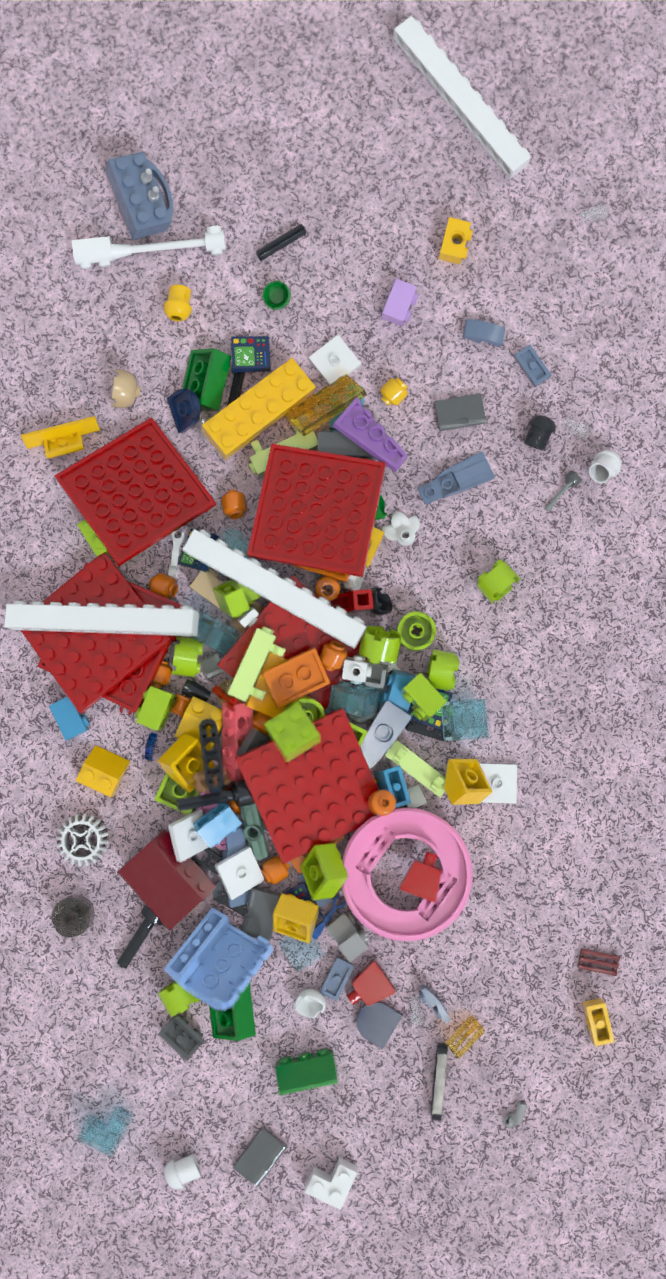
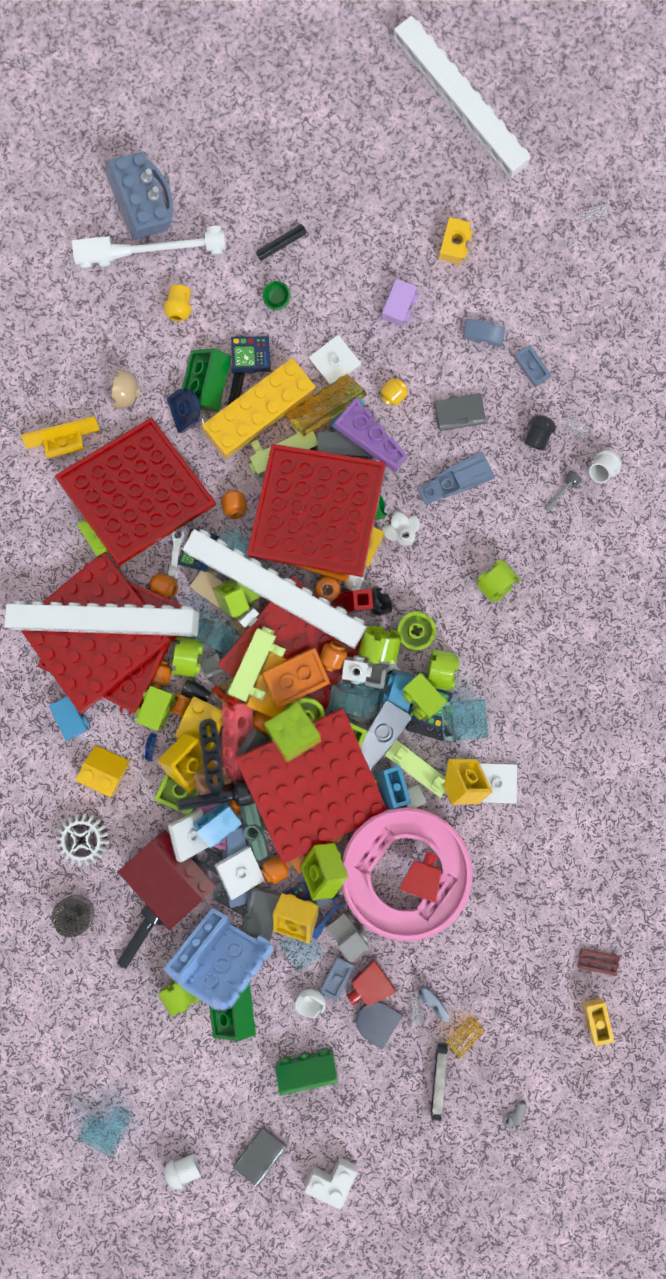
dark grey bracket [158,1014,205,1061] -> none
orange head [368,790,396,816] -> none

